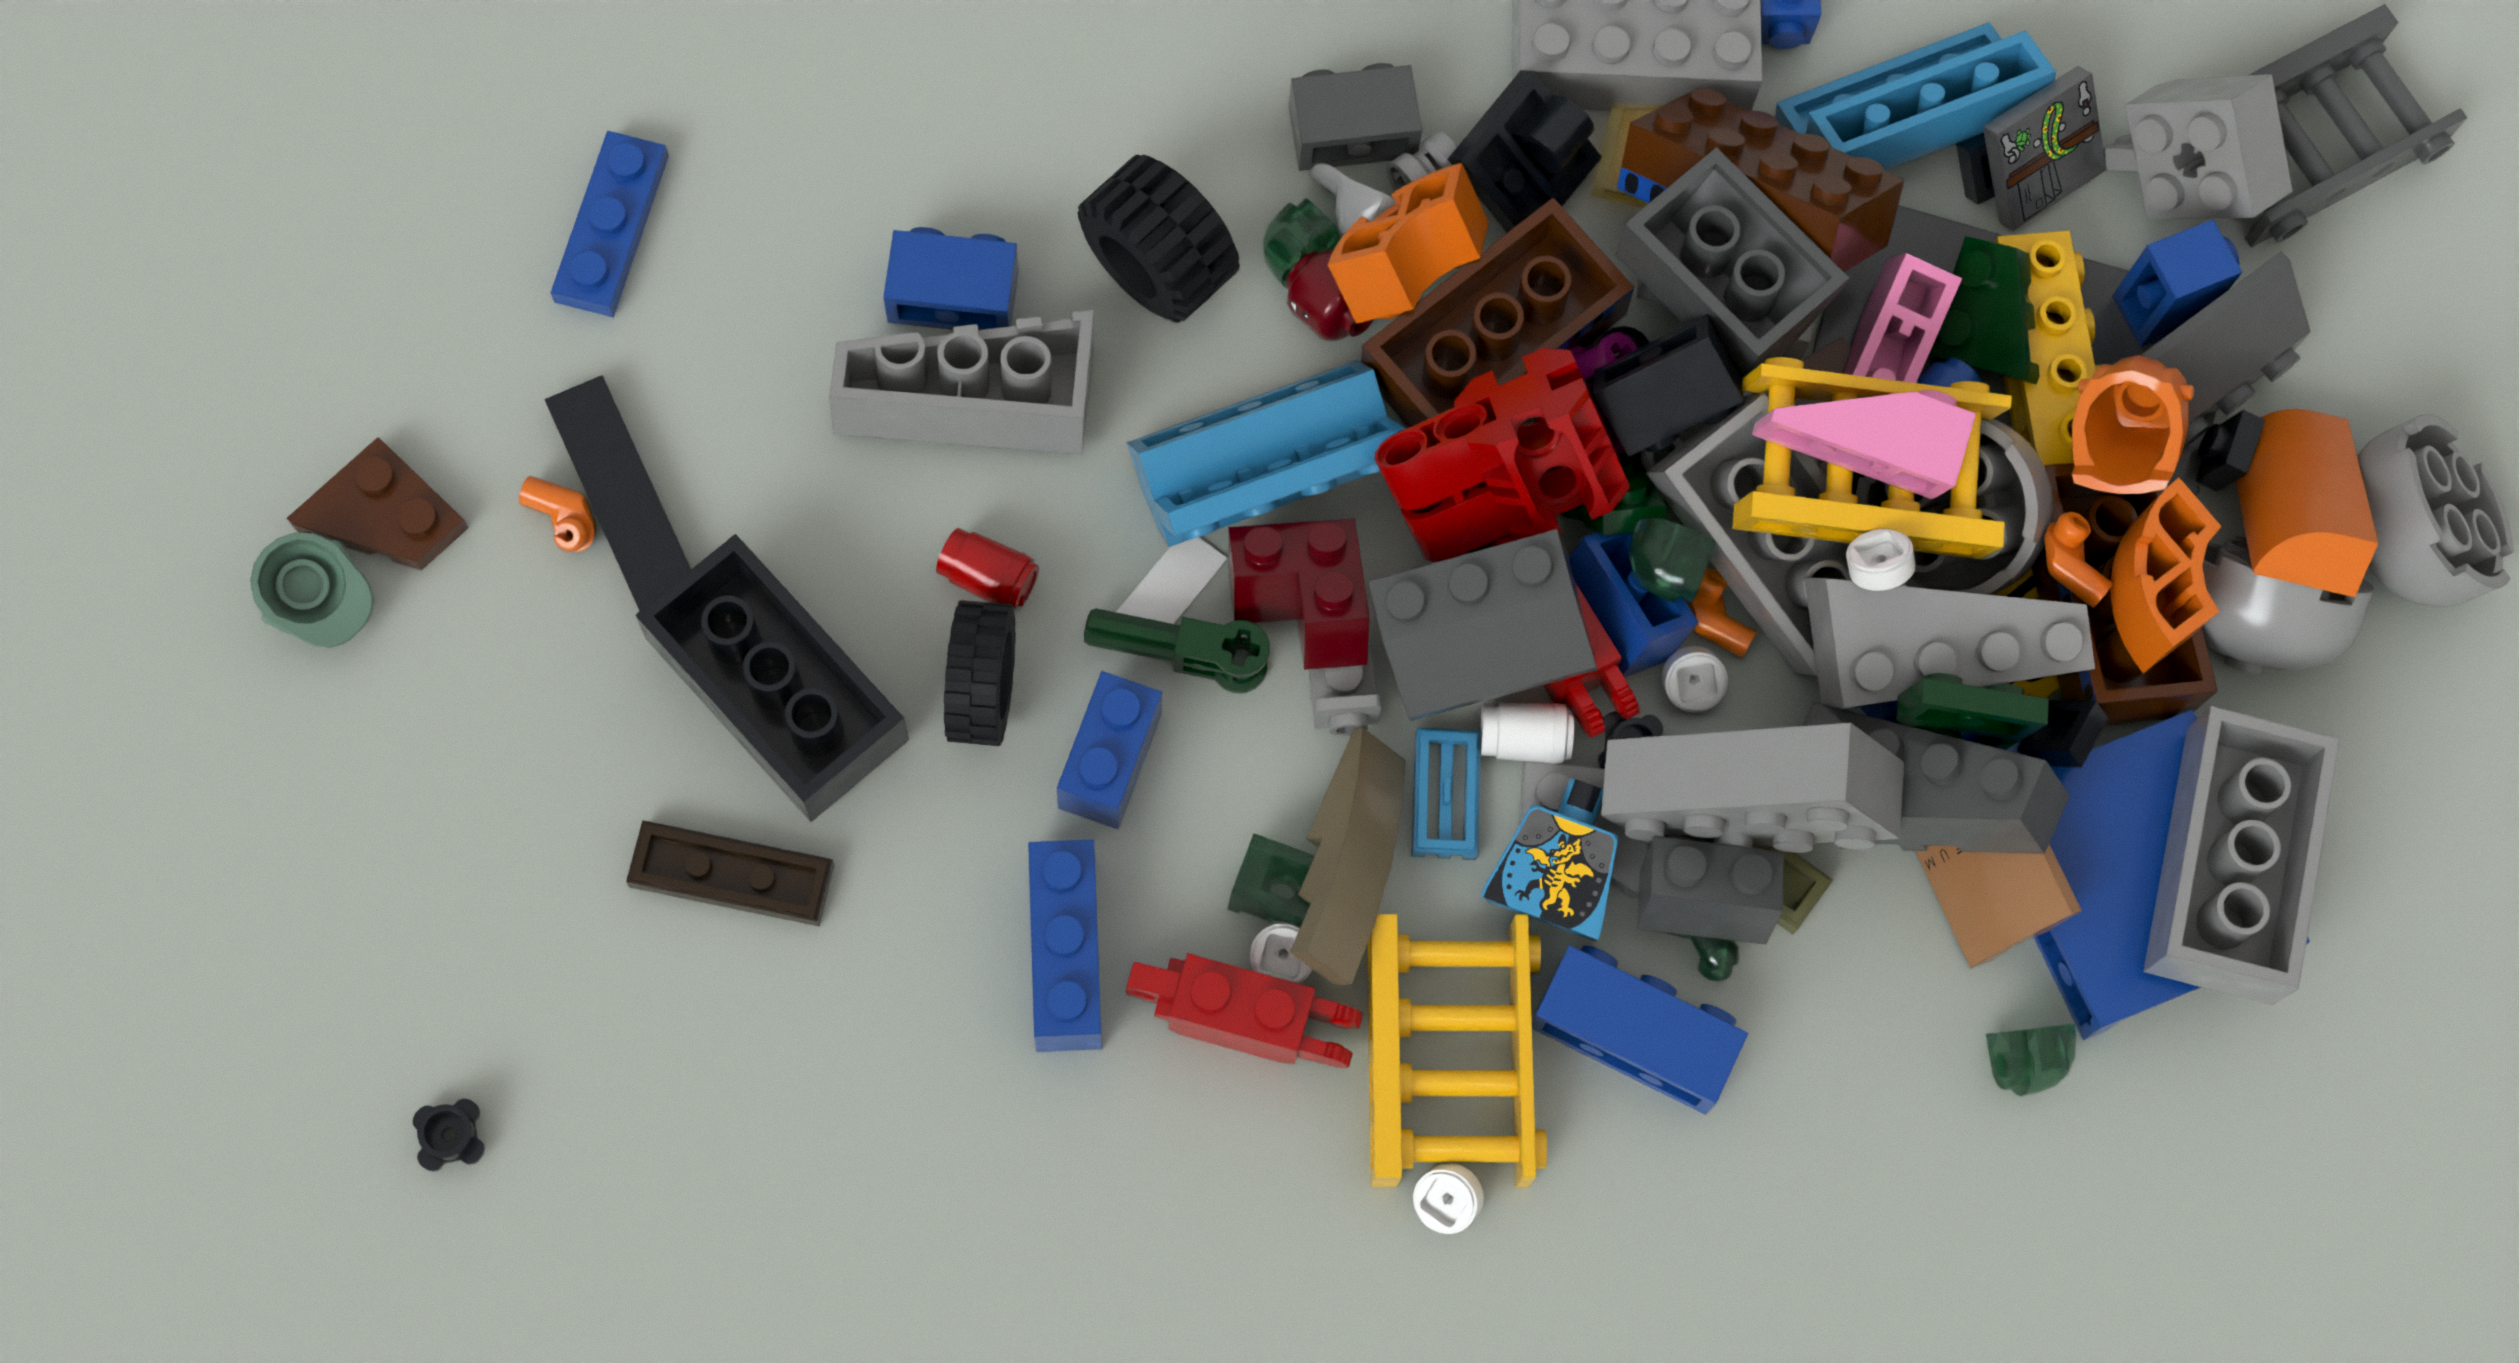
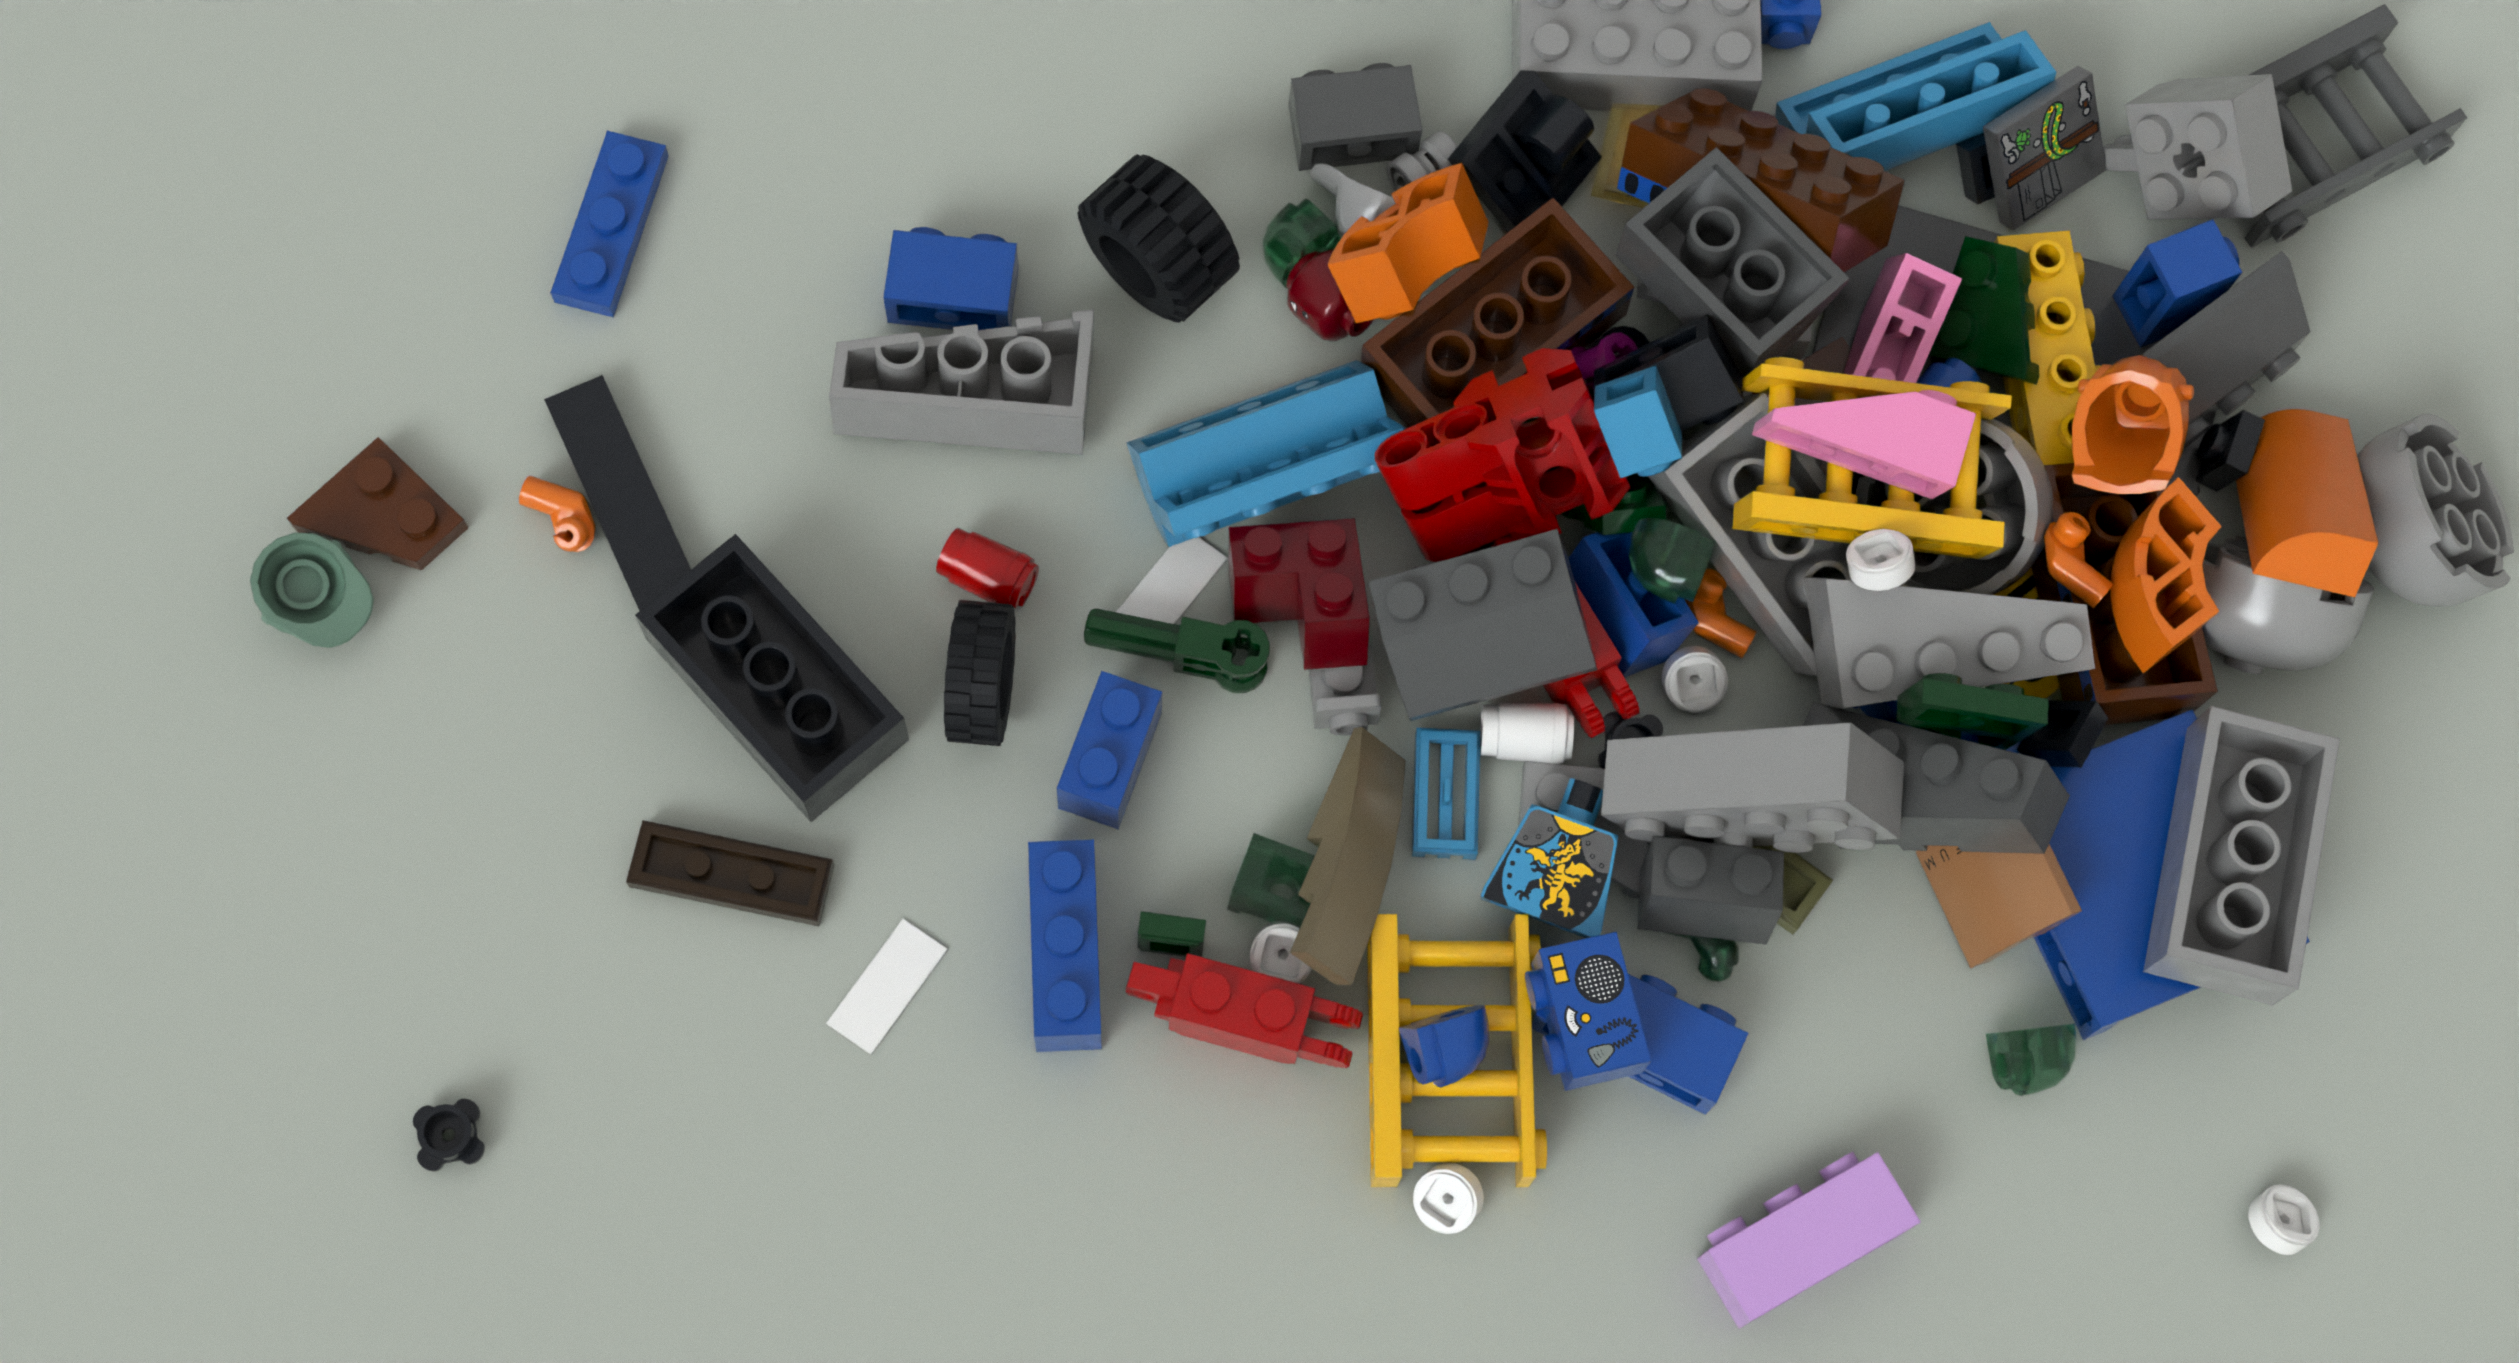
none -> white sticker [826,919,948,1055]
none -> dark green tile [1138,911,1206,957]
none -> blue piece [1398,1005,1490,1088]
none -> blue brick [1525,932,1652,1091]
none -> dark azure brick [1594,366,1682,478]
none -> lavender brick [1697,1152,1921,1329]
none -> white tile [2248,1184,2320,1255]

